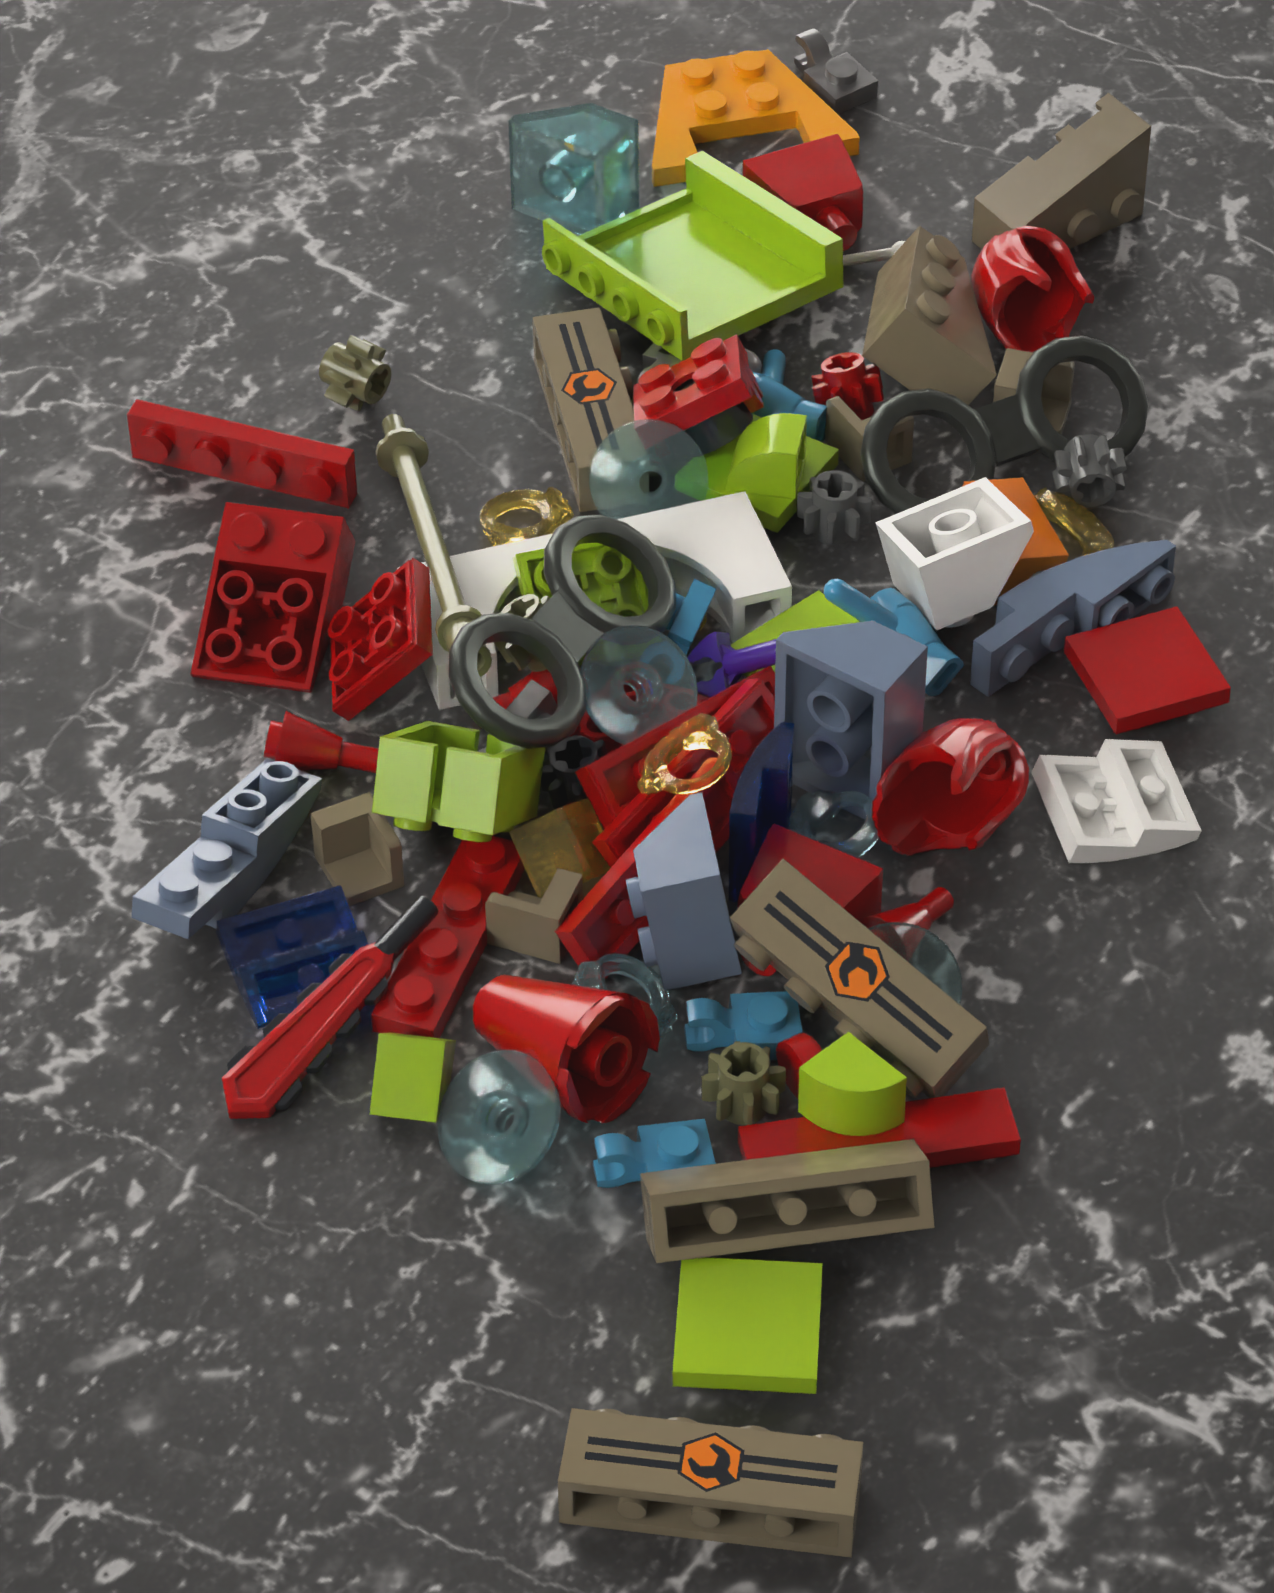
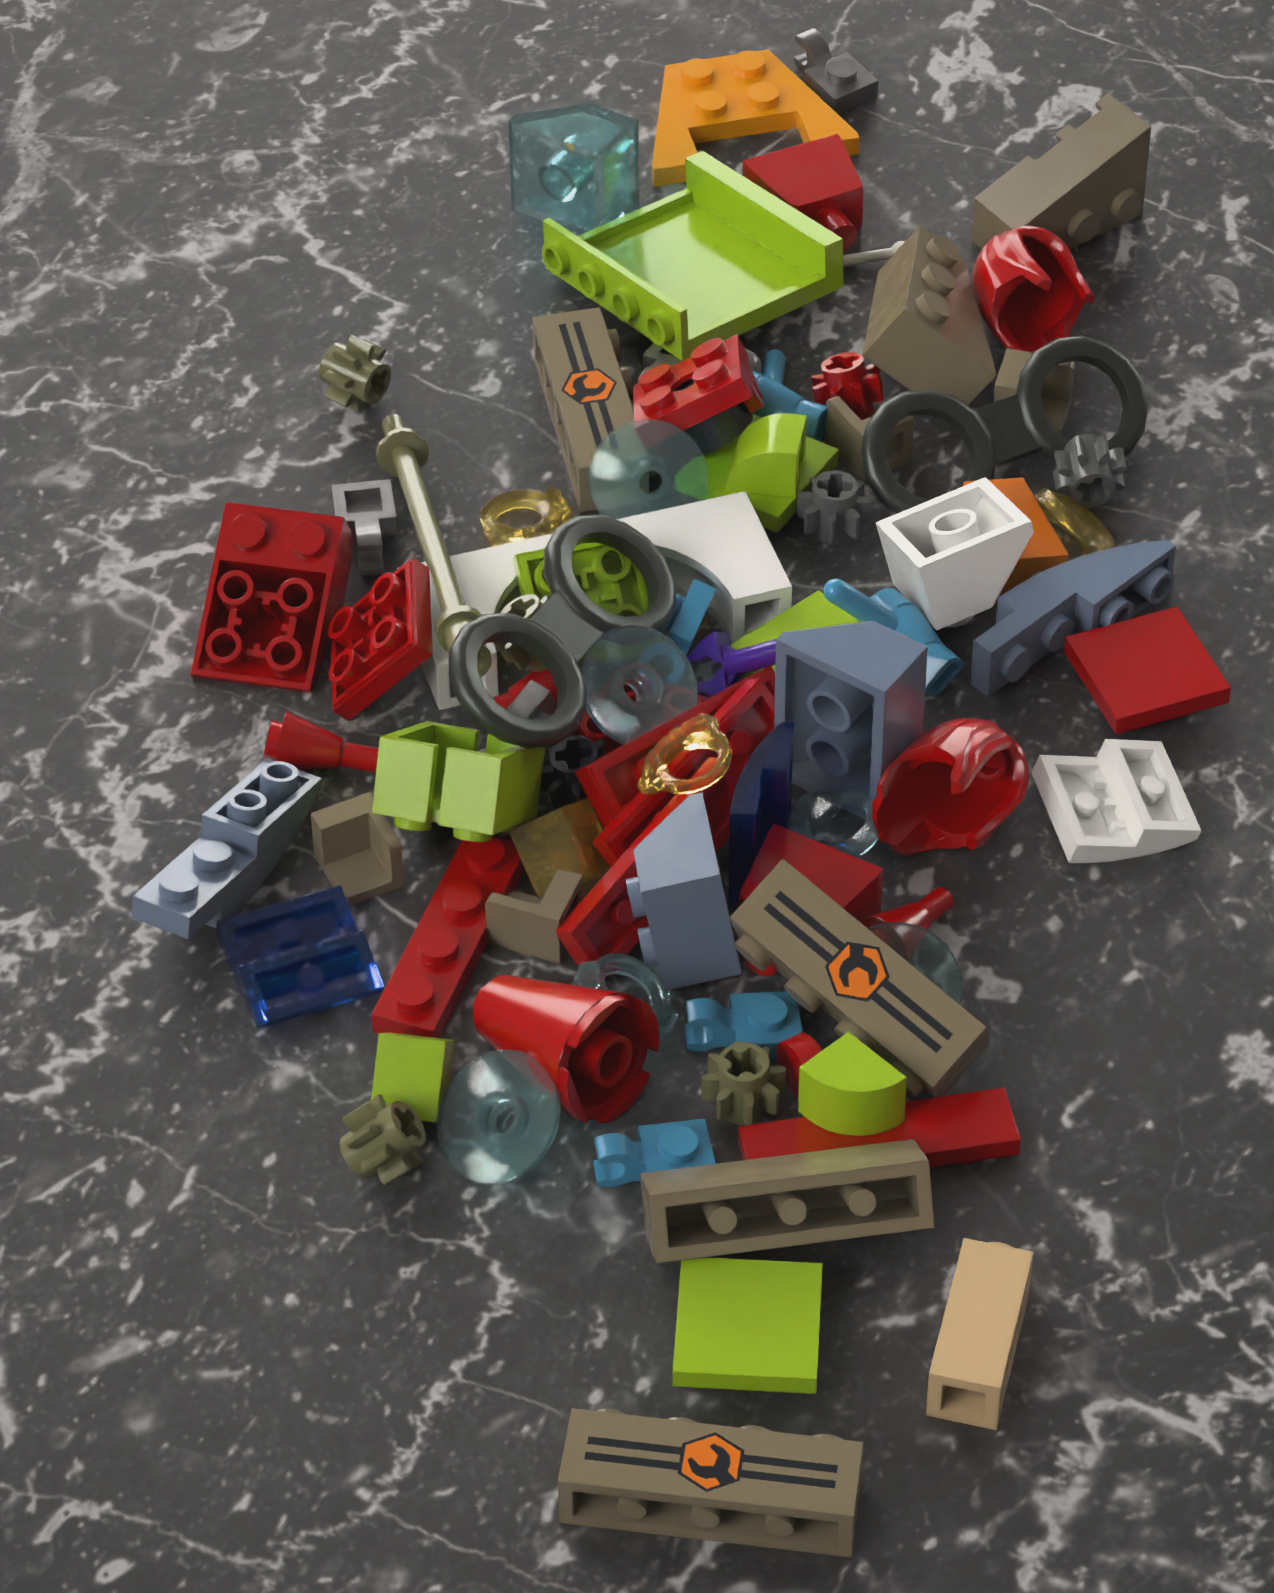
red plate [127,399,358,509] -> none
red sword [222,896,439,1119] -> none
none -> flat silver plate [331,479,398,576]
none -> olive gear [340,1095,426,1186]
none -> tan brick [926,1238,1033,1430]

